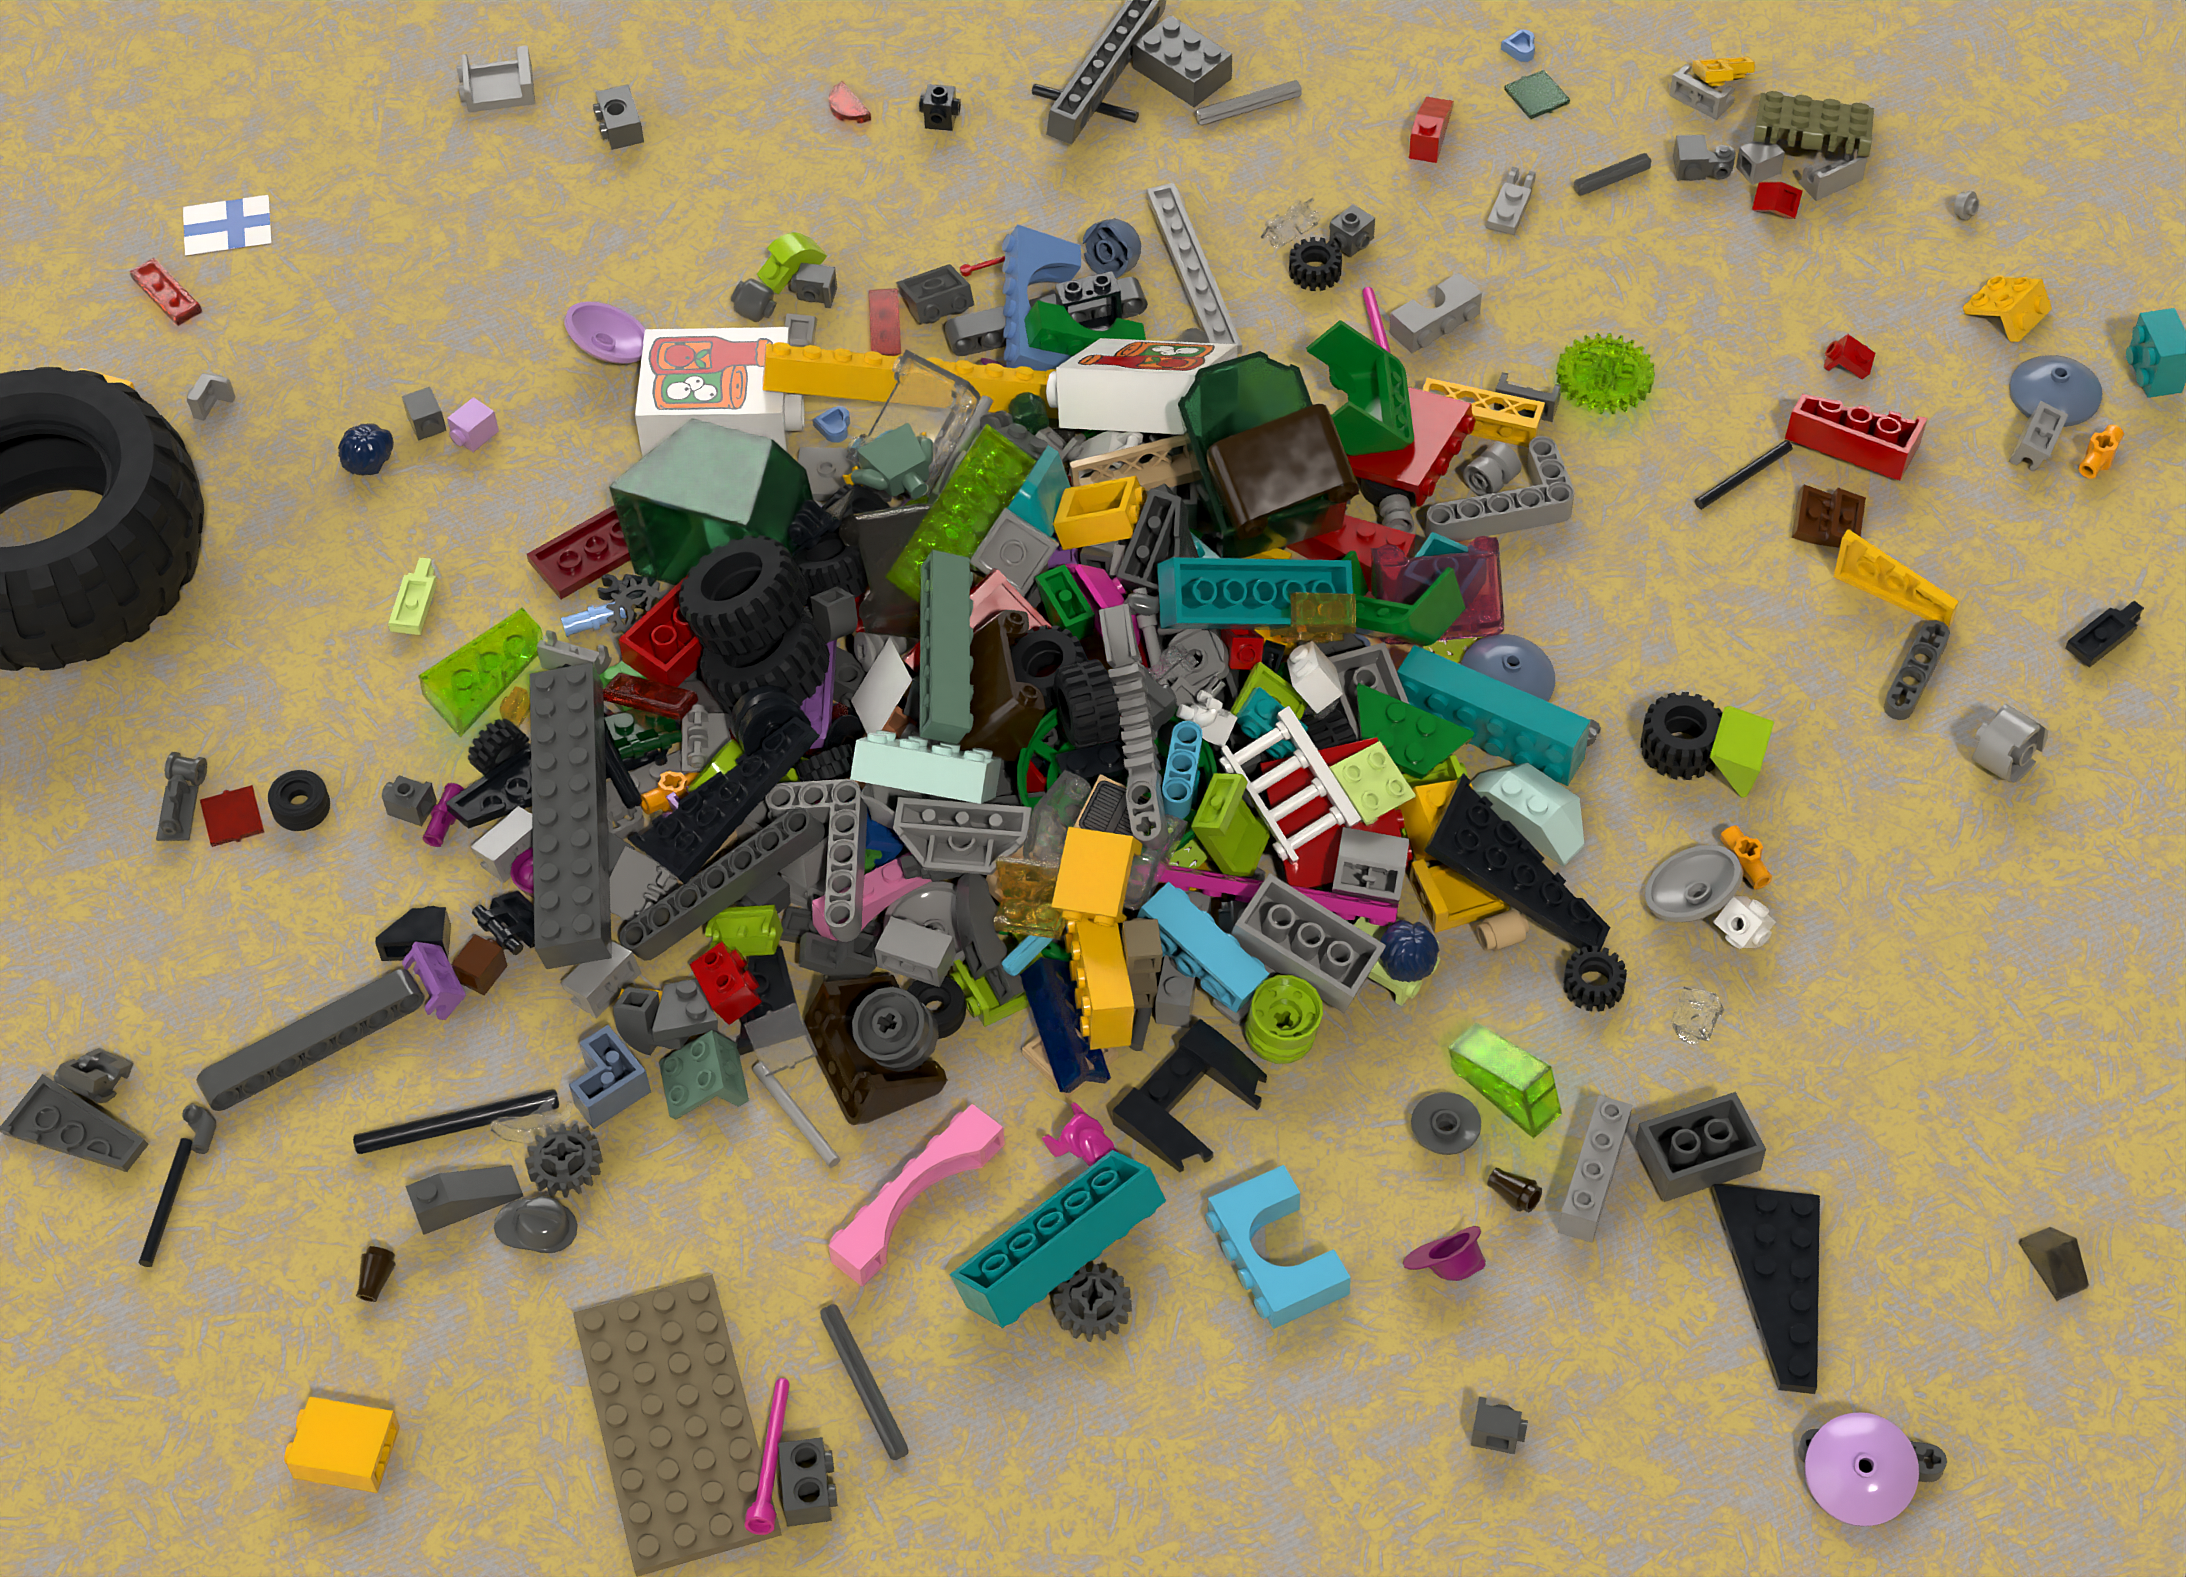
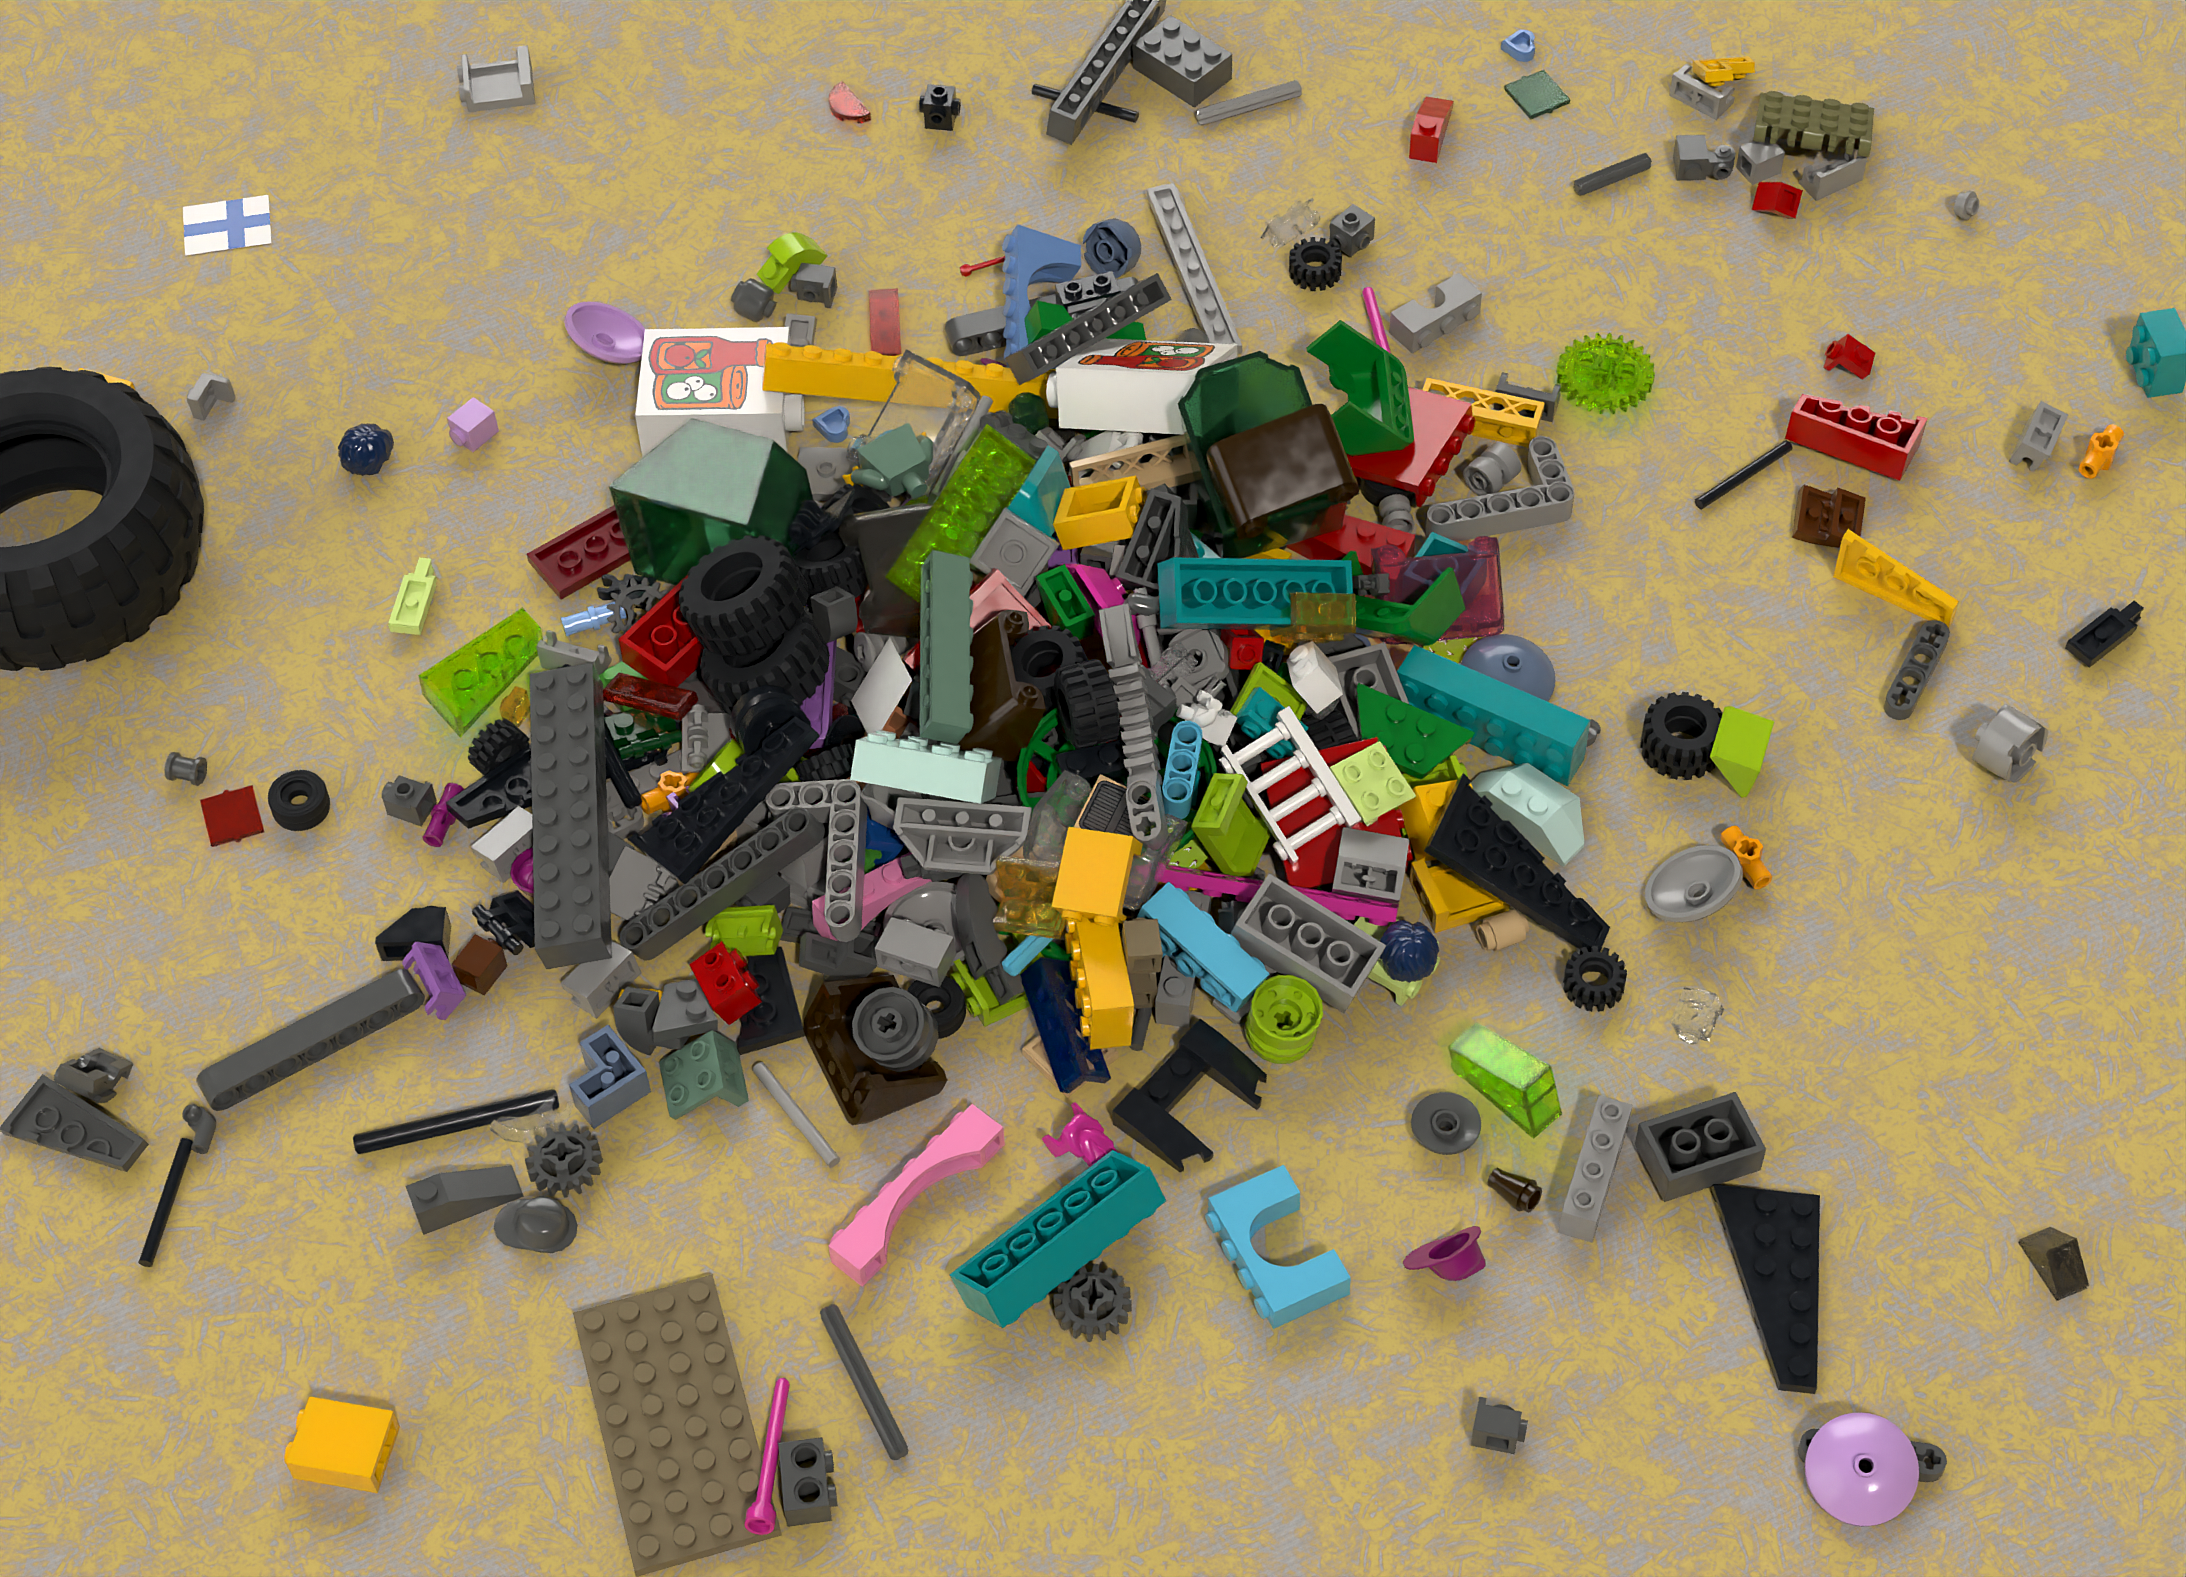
clear red tile [129,258,202,326] -> none
dark grey hinge [156,774,198,841] -> none
dark brown cone [356,1246,396,1302] -> none
brick [402,387,447,441] -> none
dark grey brick [593,84,644,150] -> none
clear piece [744,1003,818,1077] -> none
dark grey plate [896,264,974,324] -> none
light grey hinge [1487,167,1536,235] -> none
white brick [1714,896,1776,949] -> none
yellow bracket [1963,275,2052,342] -> none
sand blue dish [2009,355,2102,427] -> none
none -> dark grey brick [1005,273,1172,385]
none -> dark grey hinge [1352,573,1390,596]

